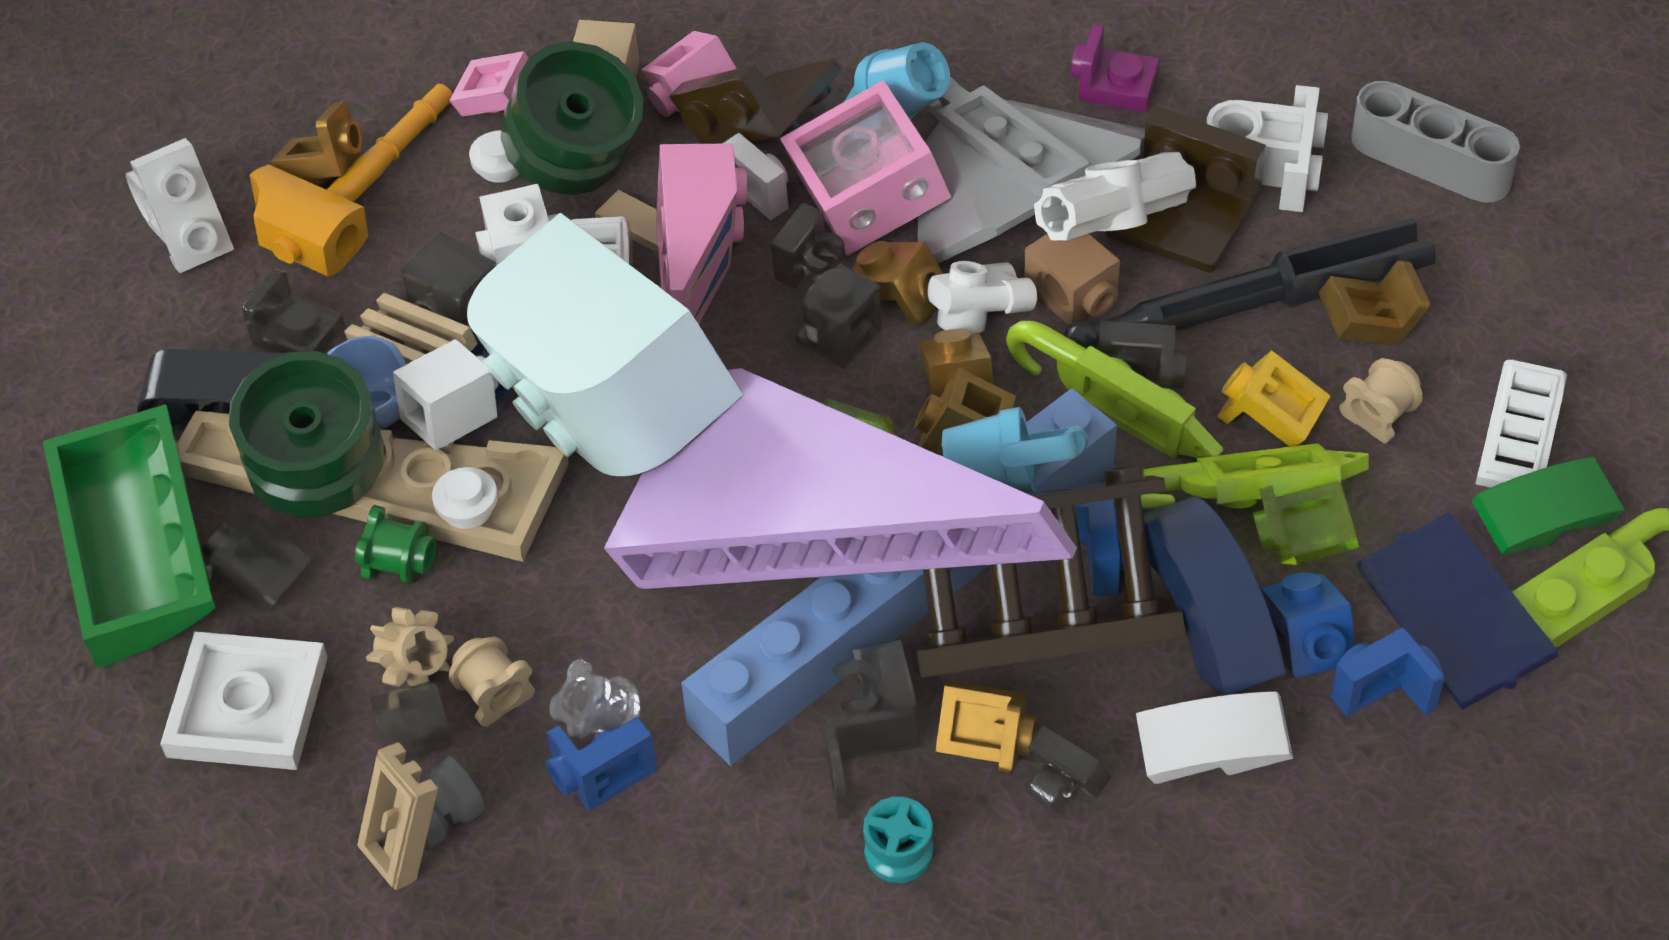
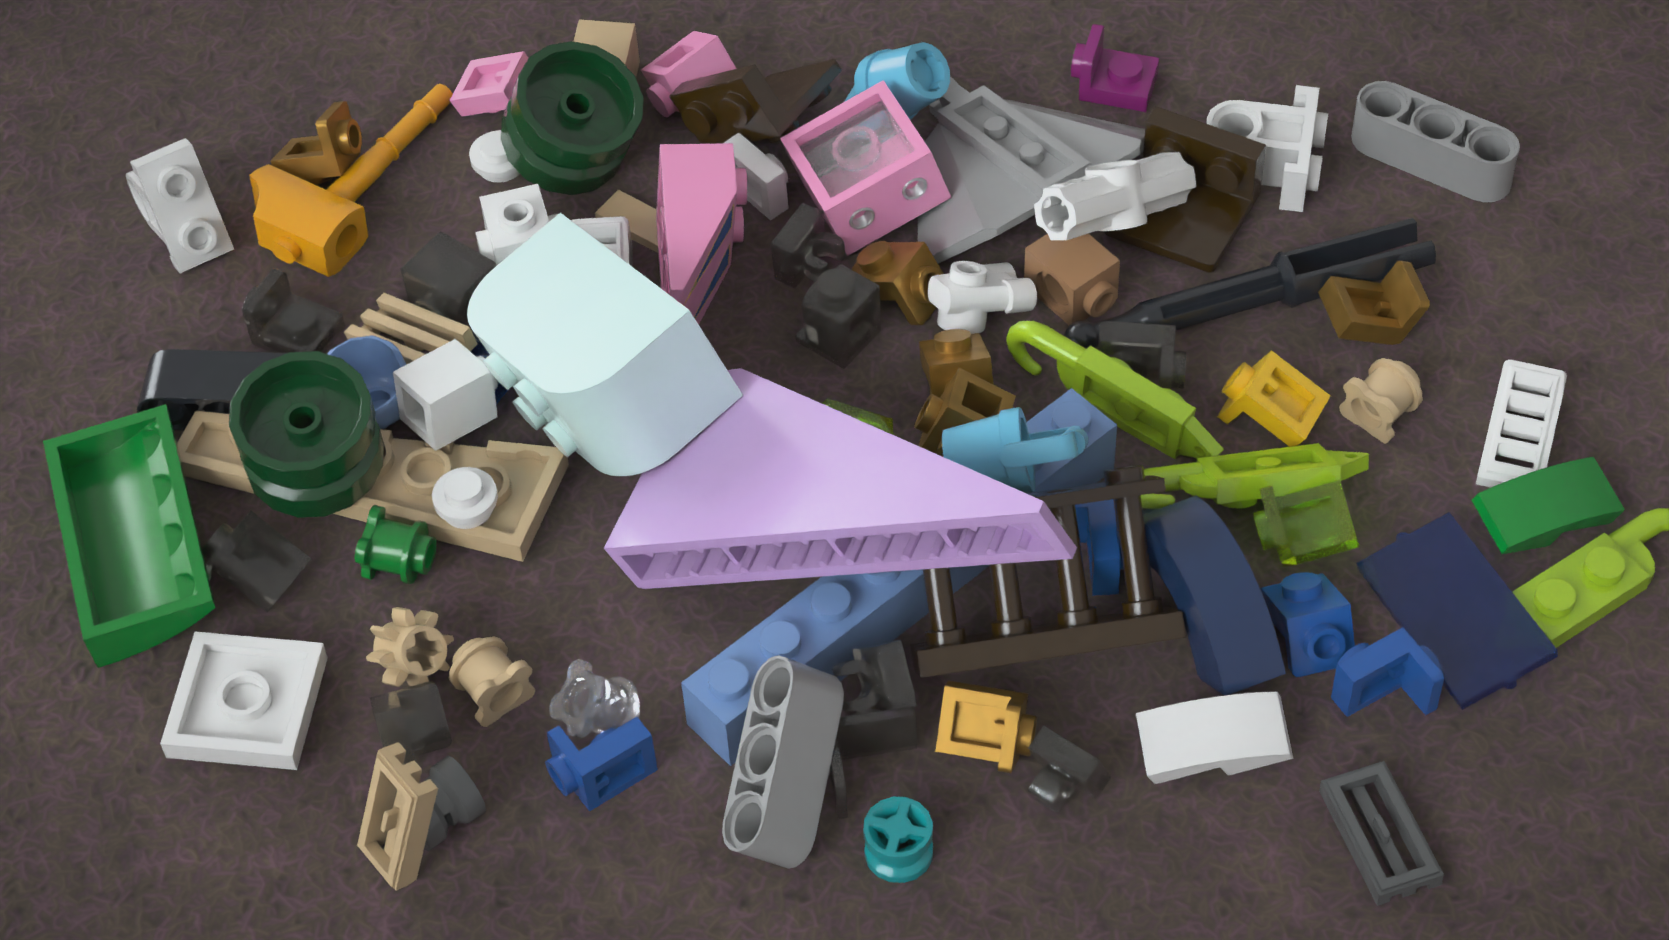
none -> light grey beam [722,655,844,869]
none -> dark grey tile [1319,761,1444,906]

